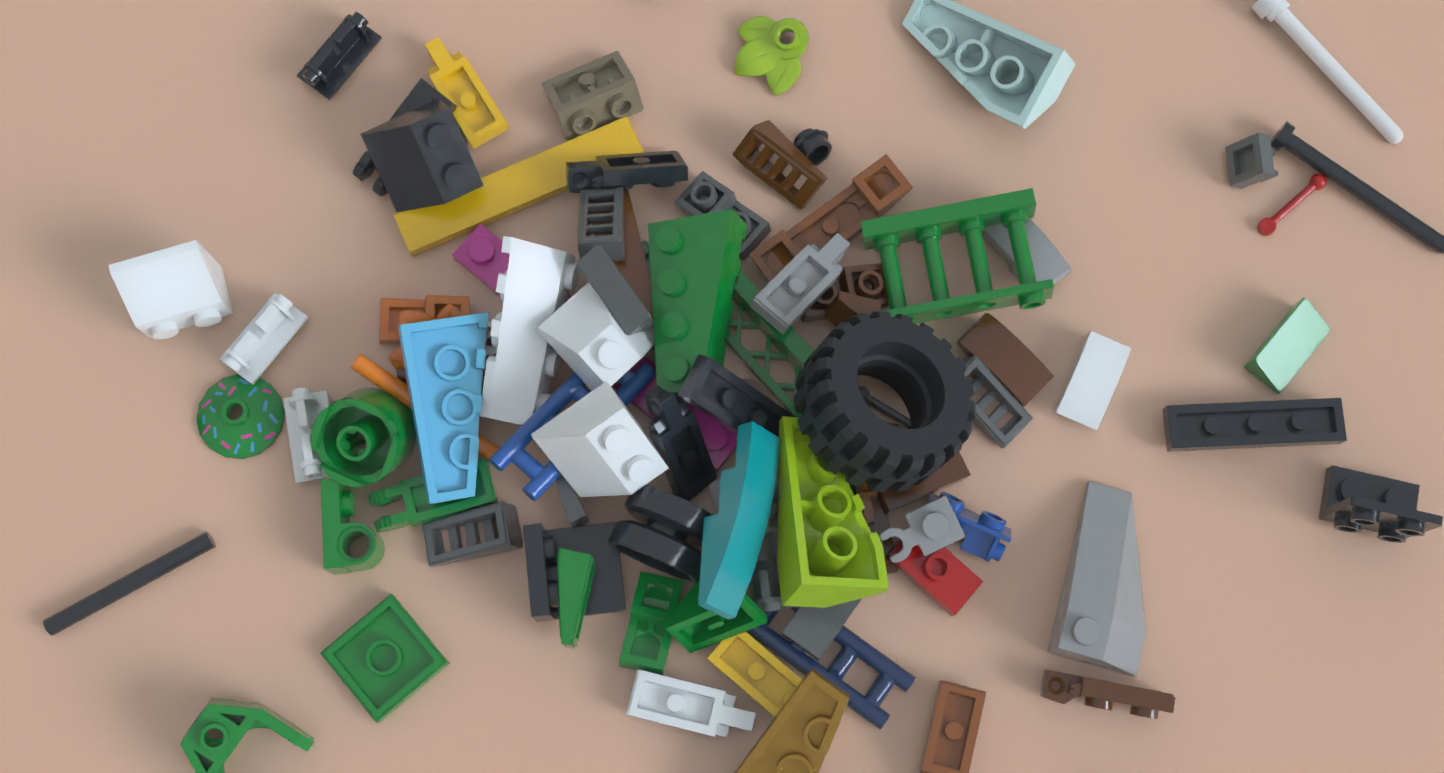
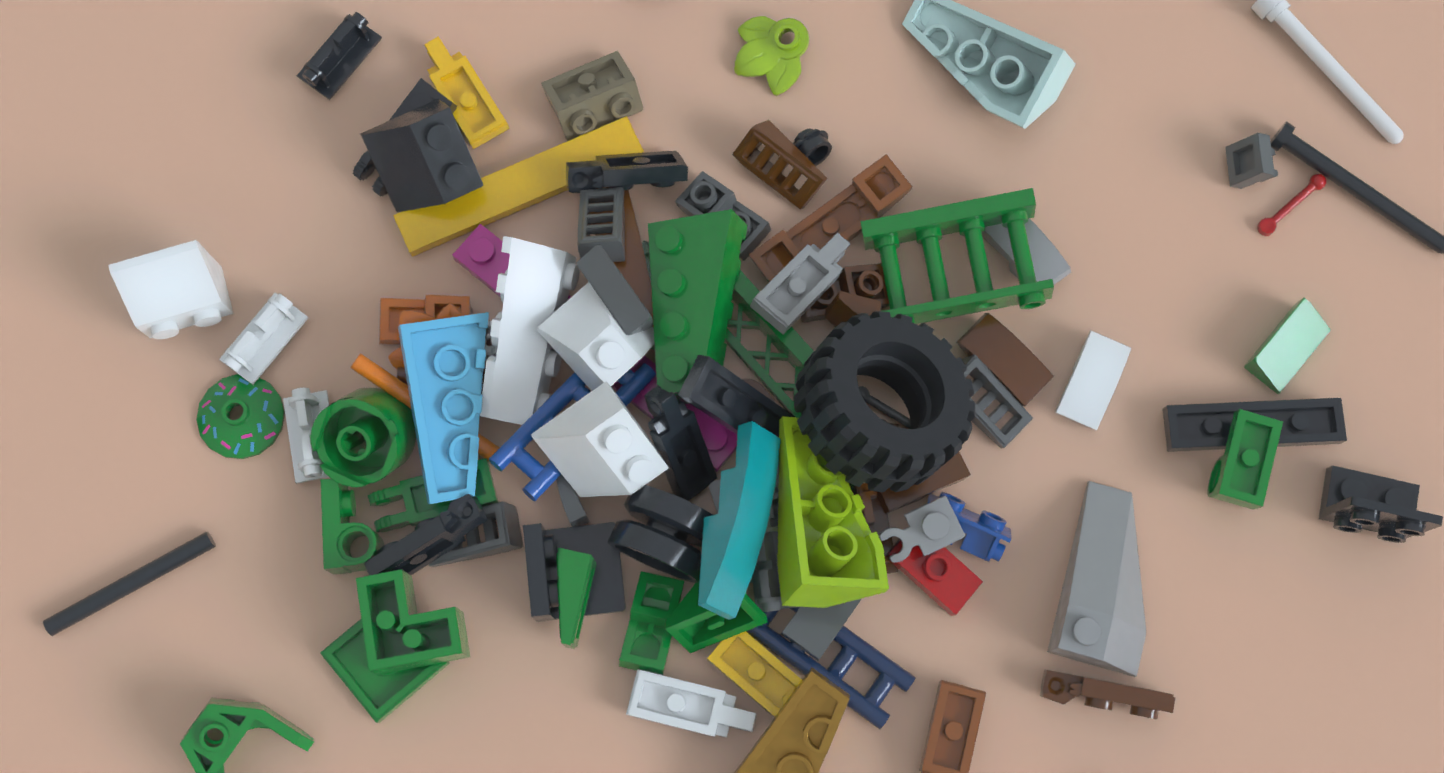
none -> green brick [356,569,470,674]
none -> black hinge [364,494,488,575]
none -> green plate [1207,409,1283,510]

